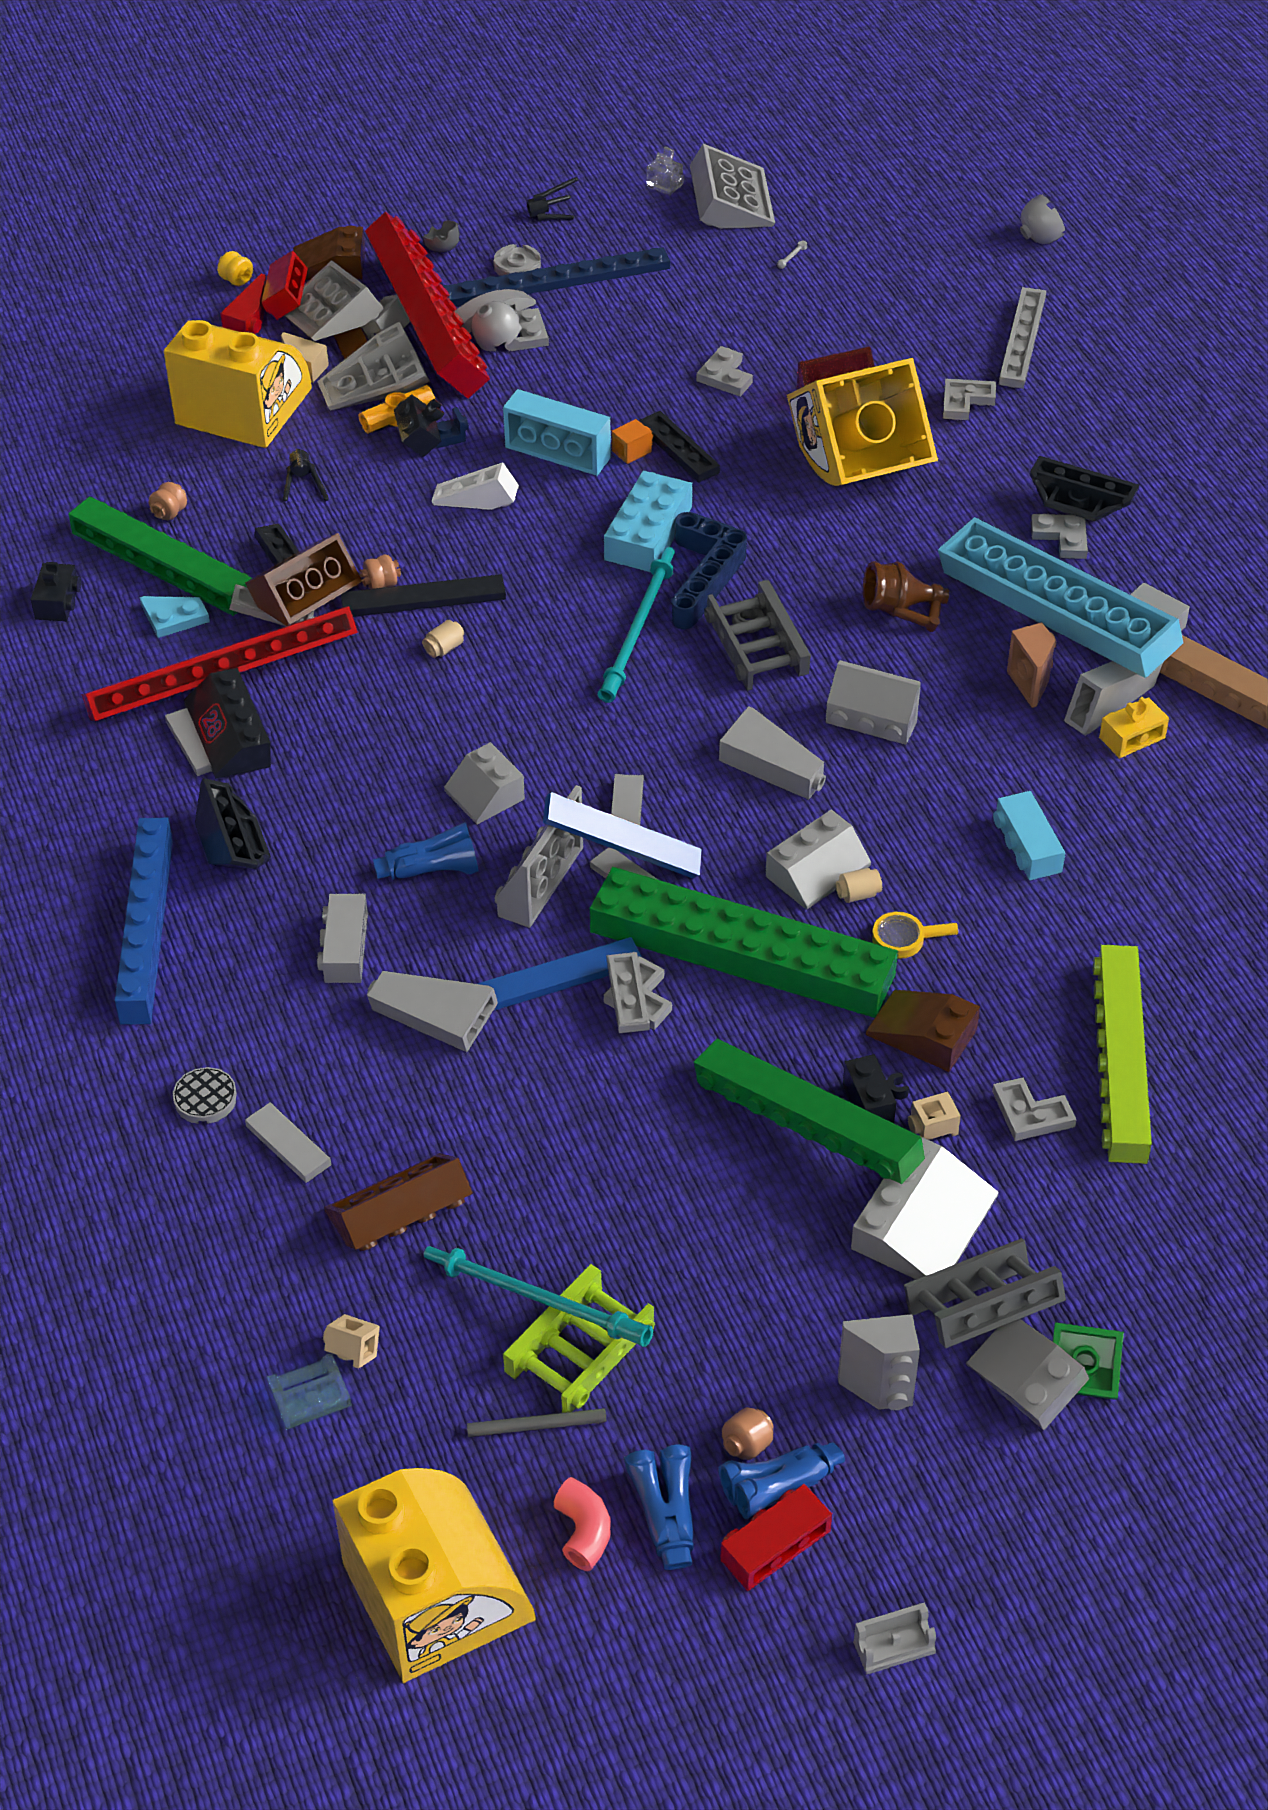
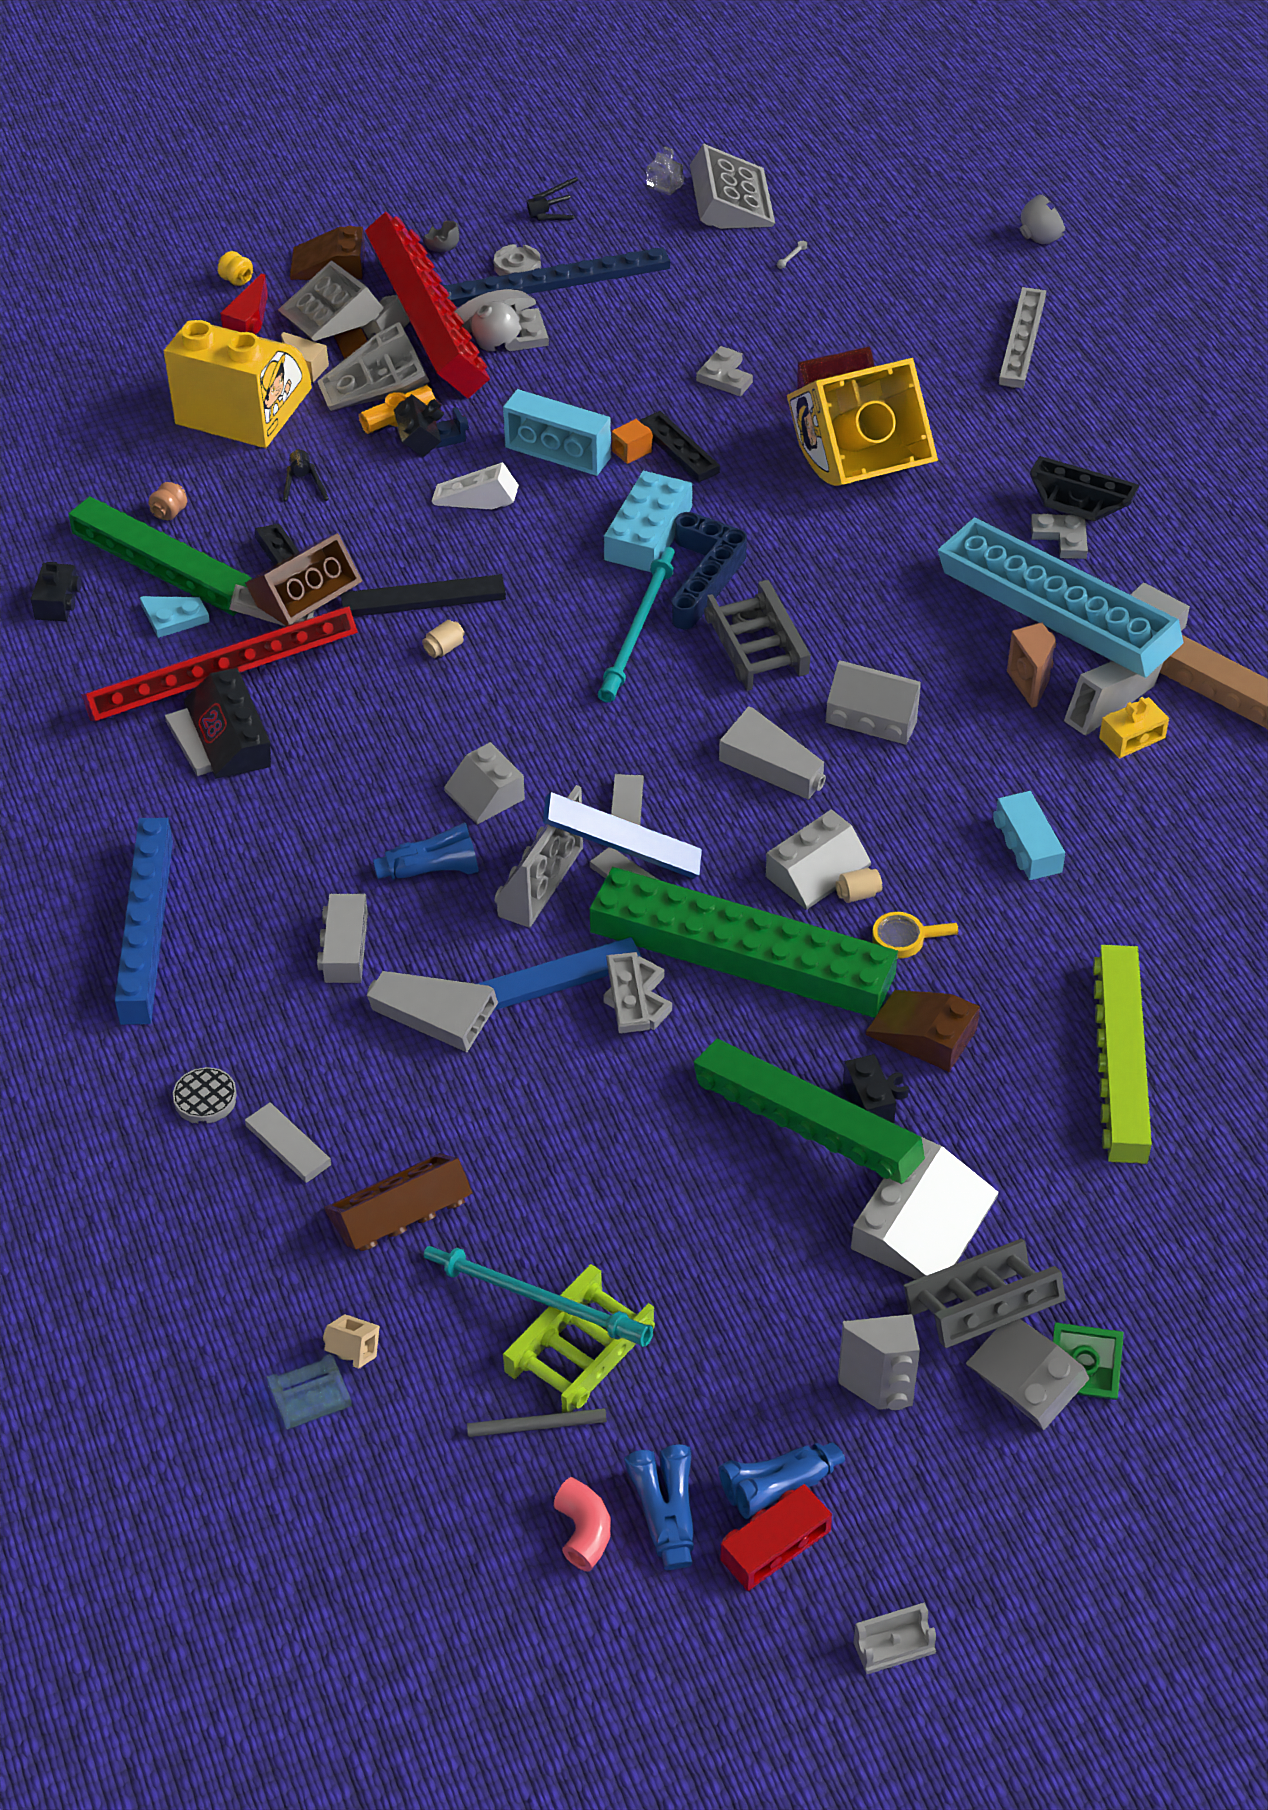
black wedge [195,778,271,869] -> none
red brick [261,250,308,320] -> none
yellow brick [332,1468,536,1683] -> none
nougat piece [359,554,401,589] -> none
nougat head [722,1407,773,1460] -> none
reddish brown piece [863,561,949,632] -> none
tan brick [908,1092,961,1140] -> none
light grey plate [943,379,996,420] -> none
light grey plate [992,1077,1076,1141] -> none

